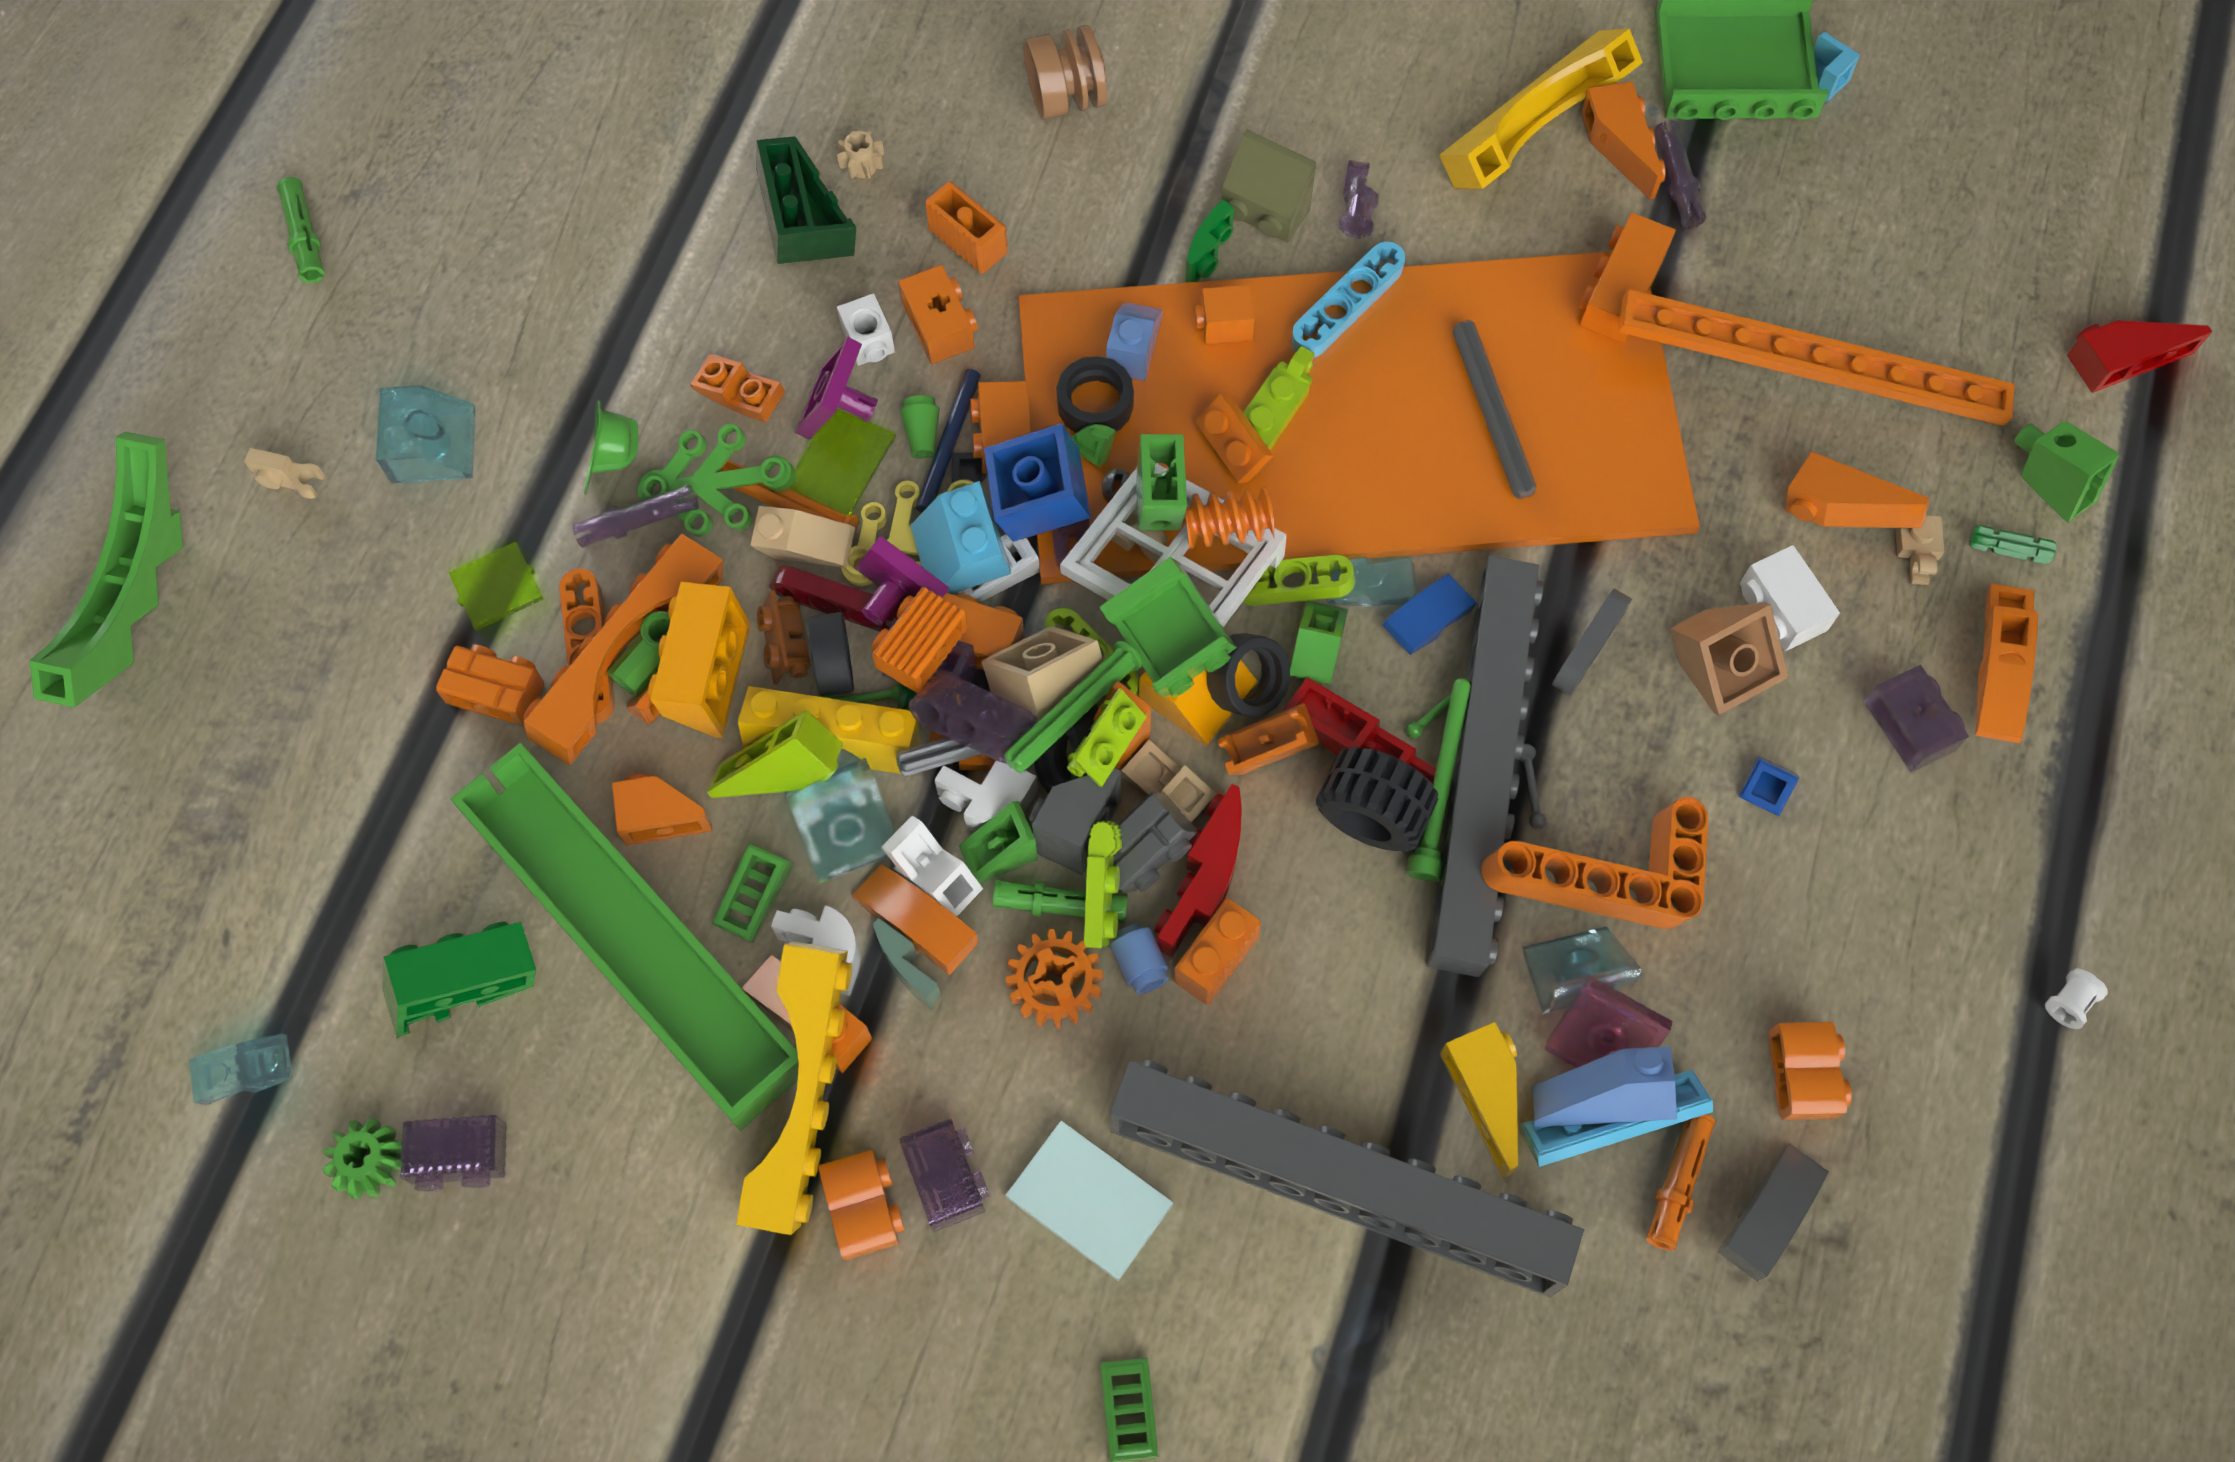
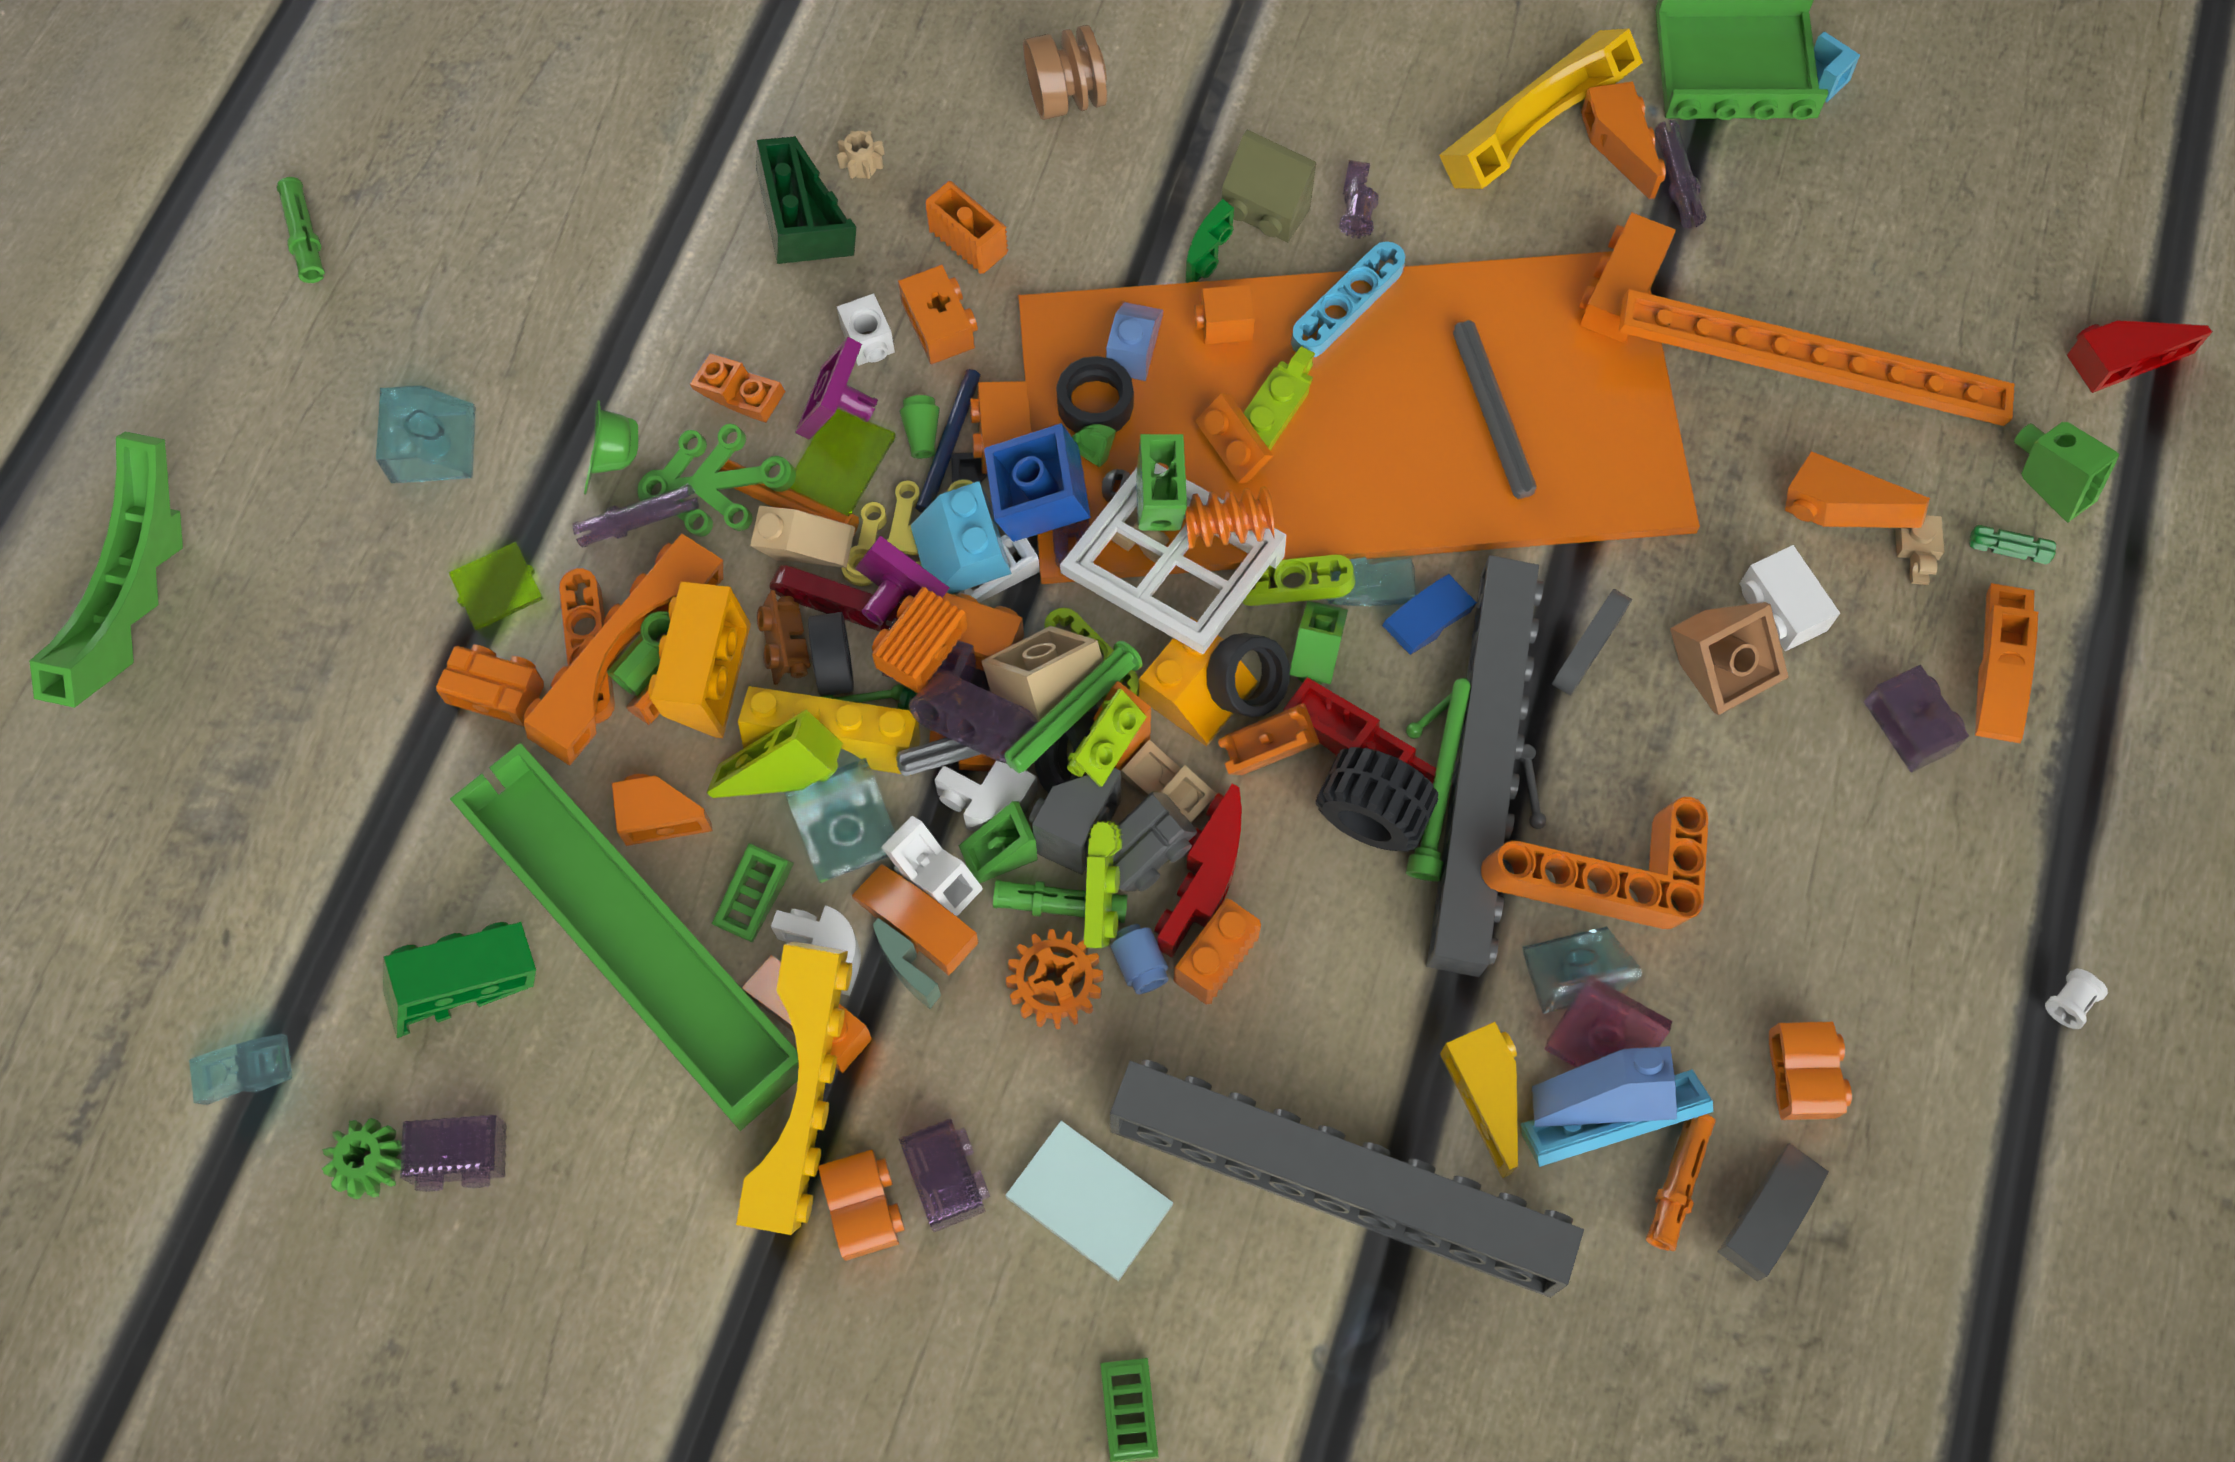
tan plate [244,448,325,499] -> none
bright green panel [1099,556,1237,698] -> none
blue slope [1739,756,1799,816] -> none

